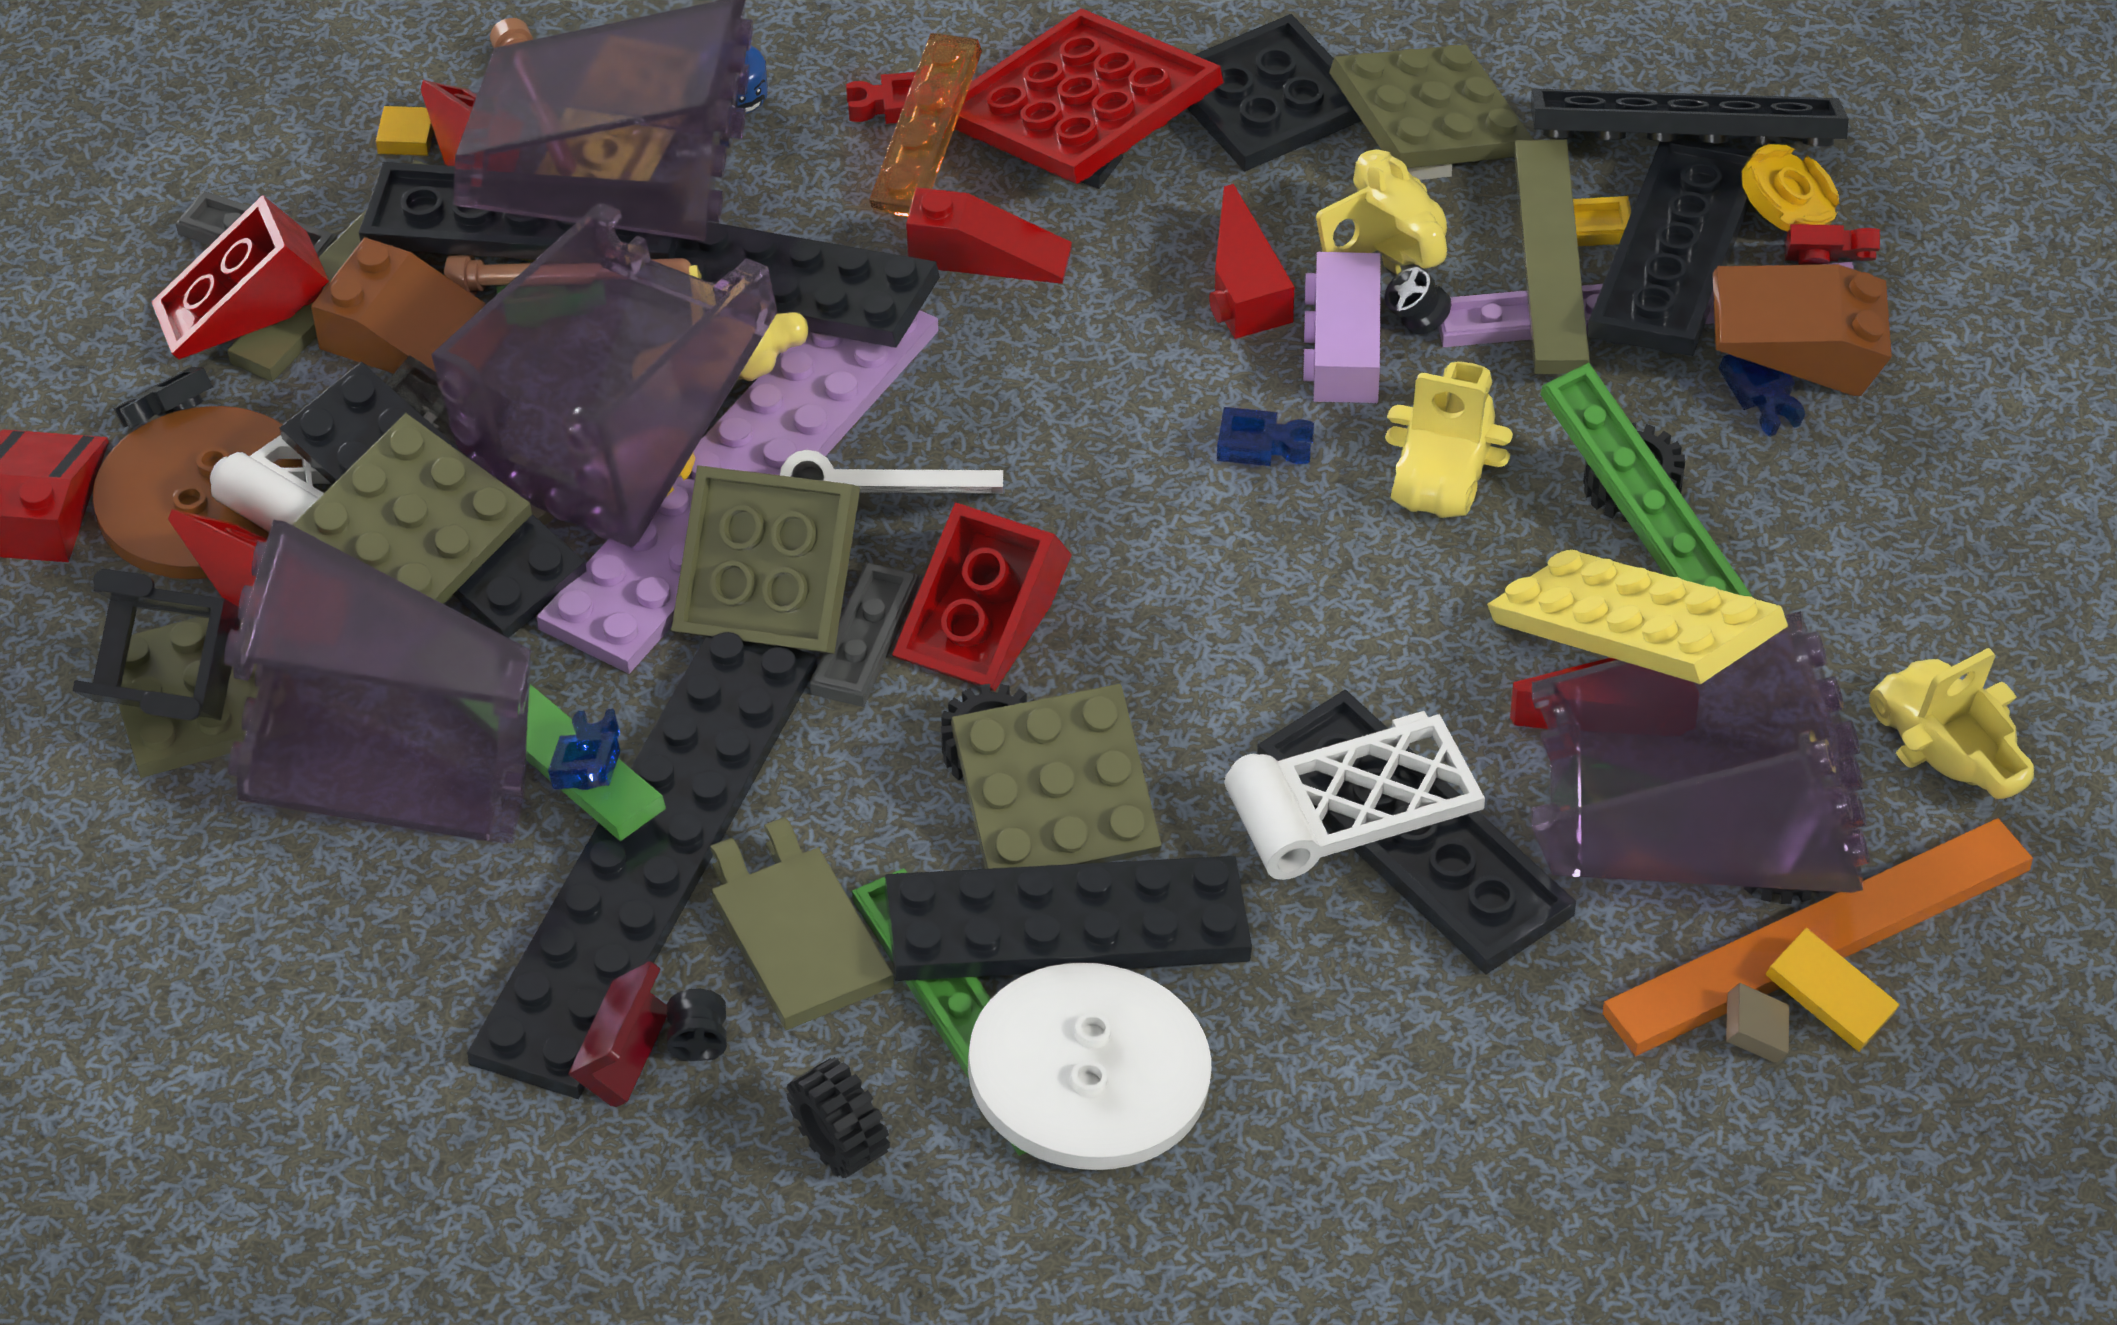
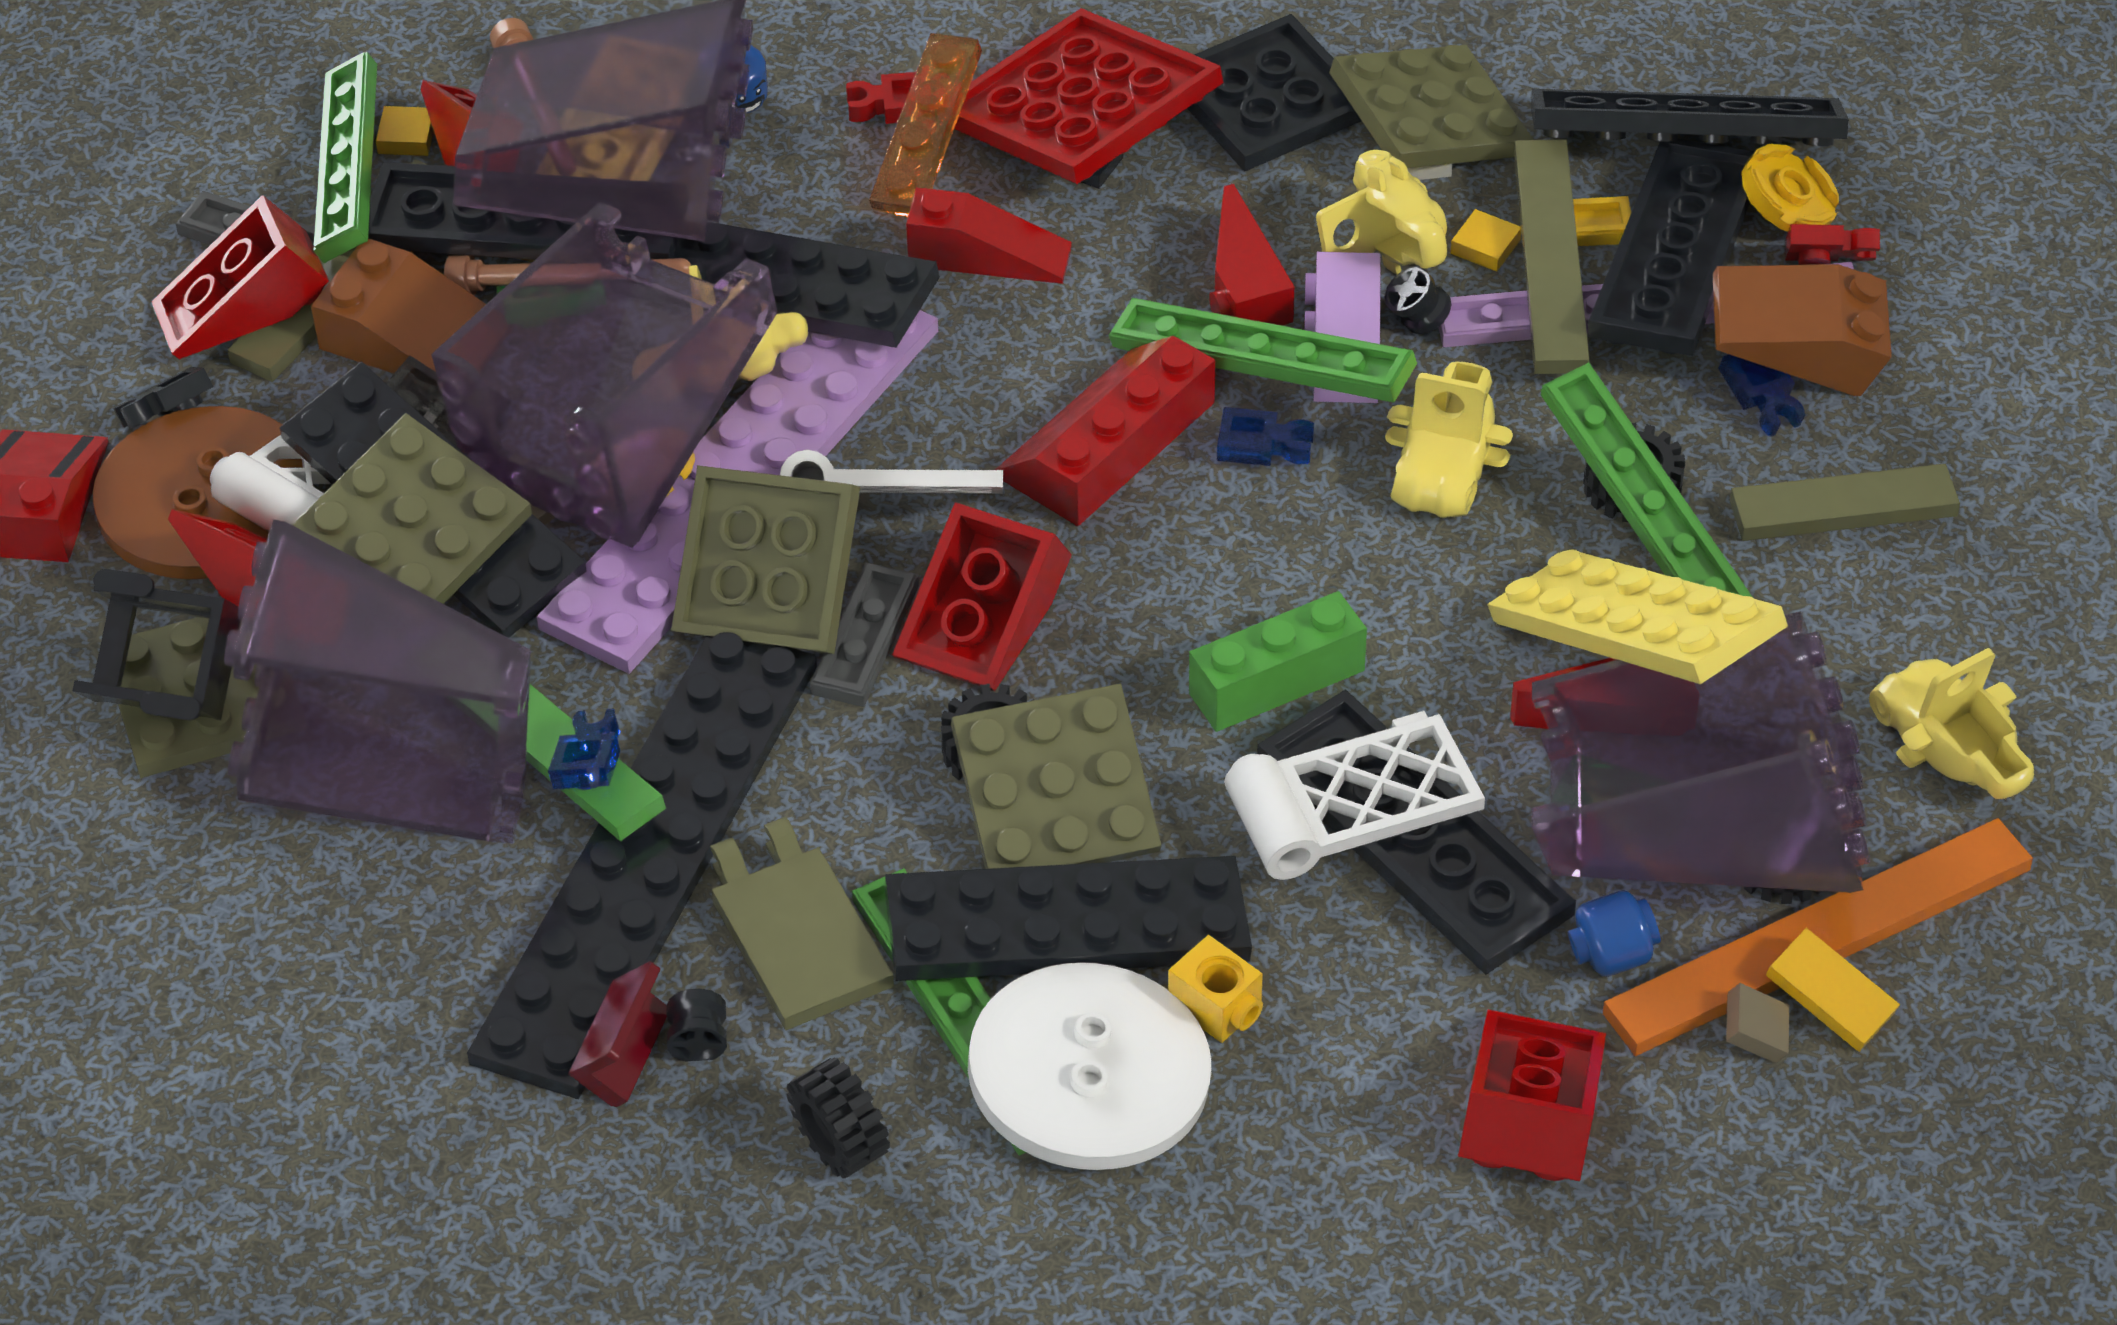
none -> bright green tile [313,52,377,263]
none -> red slope [995,335,1215,526]
none -> bright green tile [1109,298,1417,403]
none -> yellow brick [1168,934,1263,1043]
none -> bright green brick [1189,591,1367,732]
none -> yellow tile [1450,209,1521,272]
none -> red slope [1458,1009,1606,1181]
none -> blue head [1567,890,1661,977]
none -> olive tile [1730,463,1960,541]

